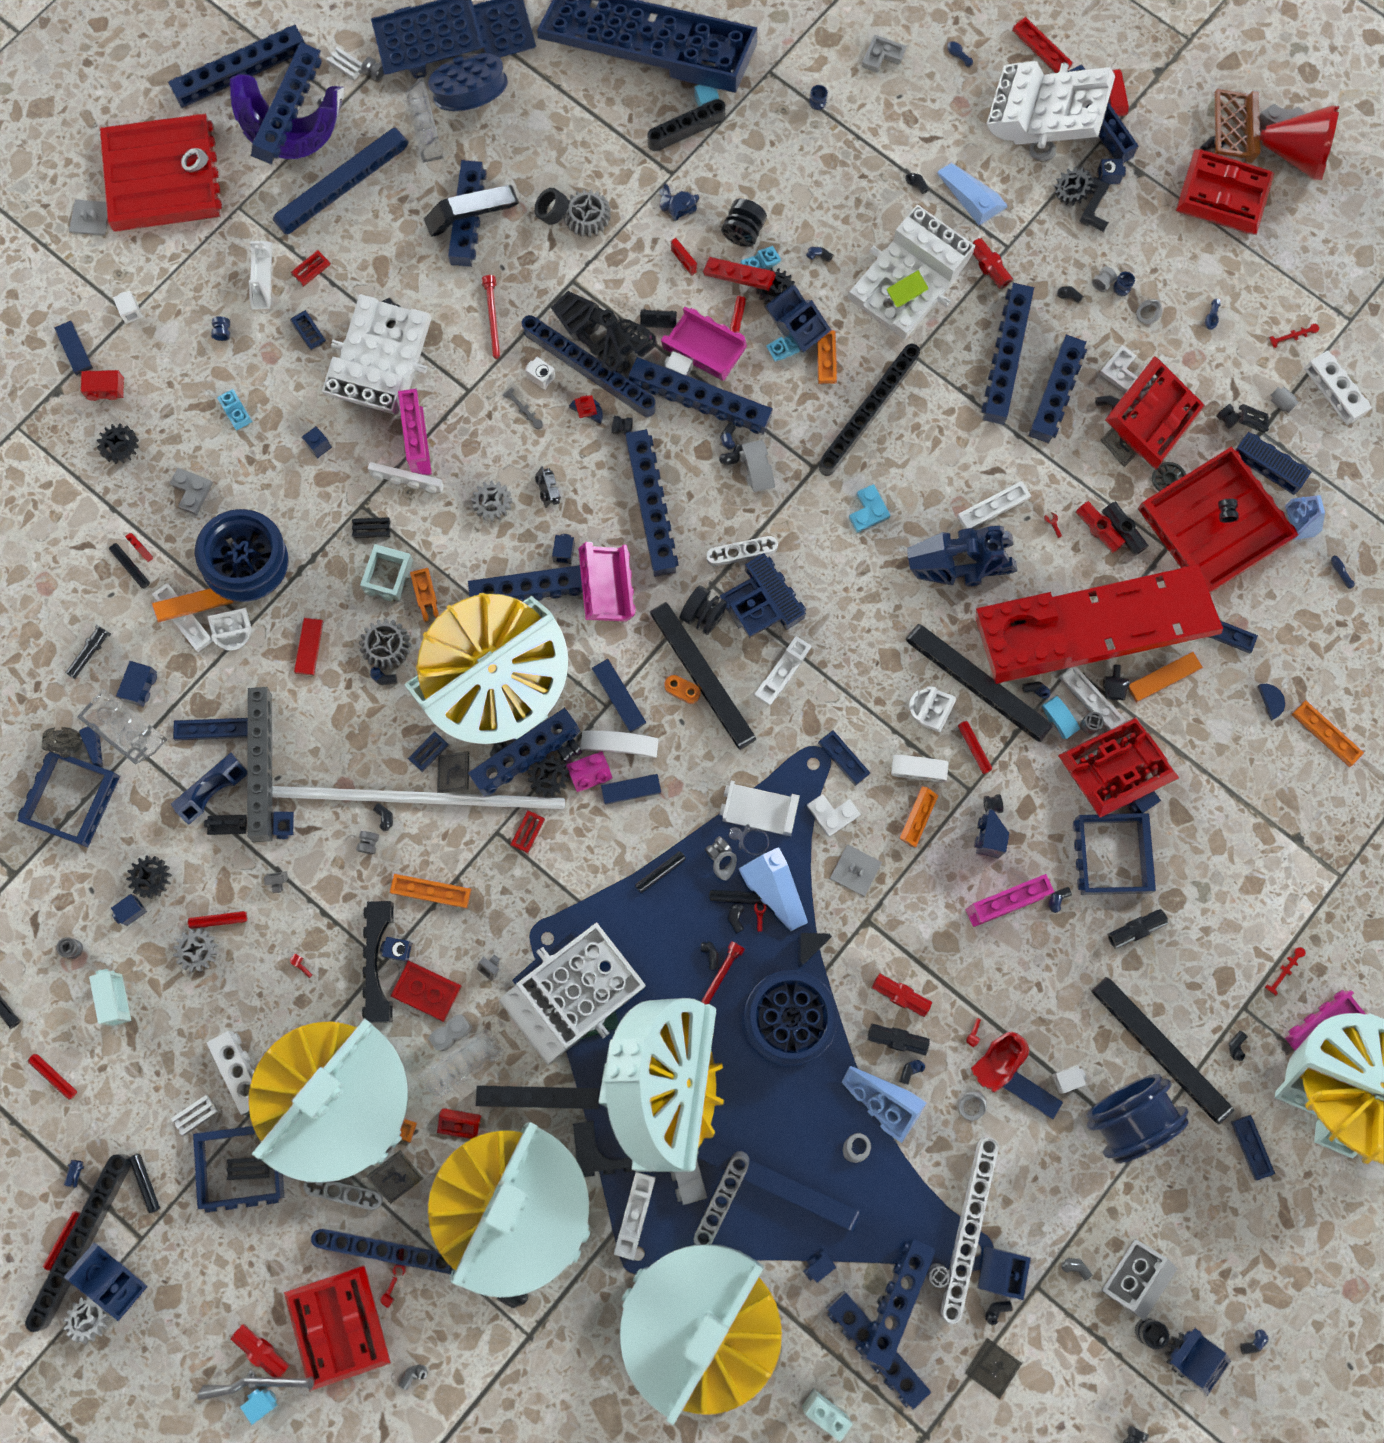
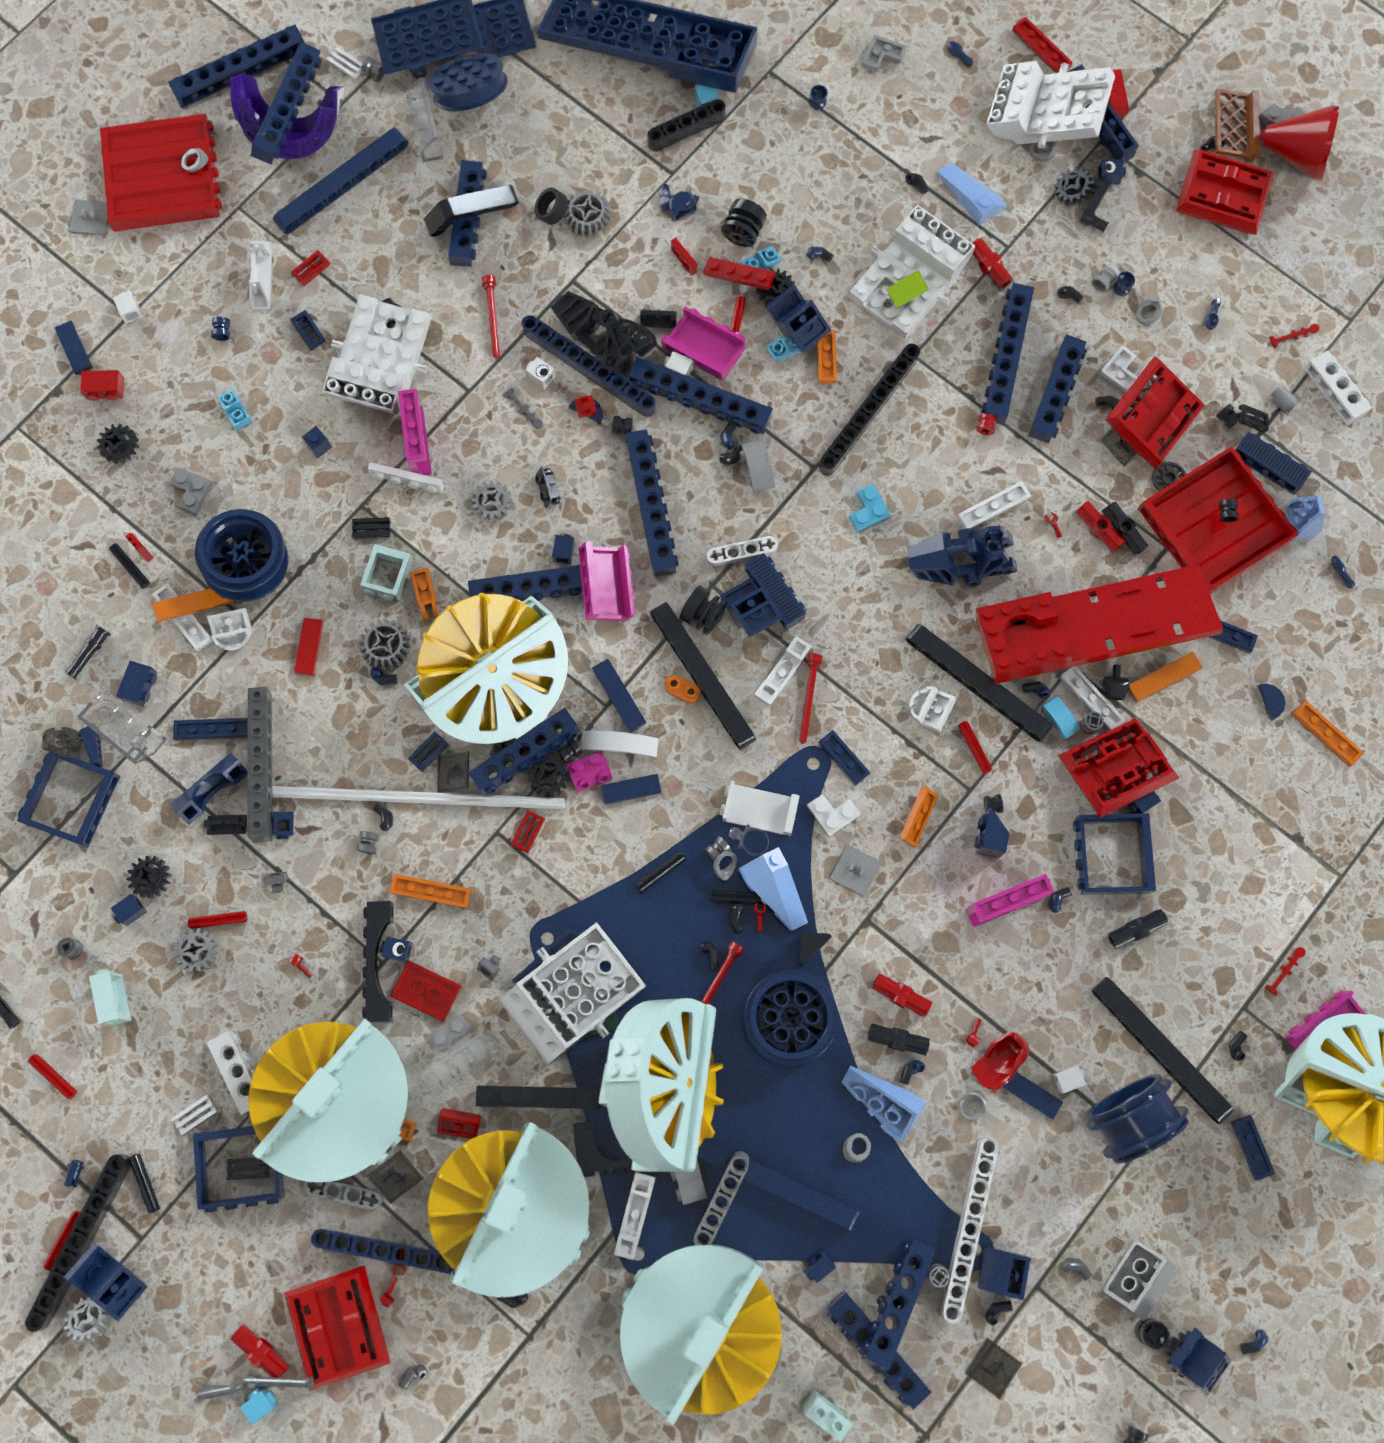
white beam [891,755,949,782] -> none
none -> red piece [799,653,823,744]
none -> red wheel [976,414,997,435]

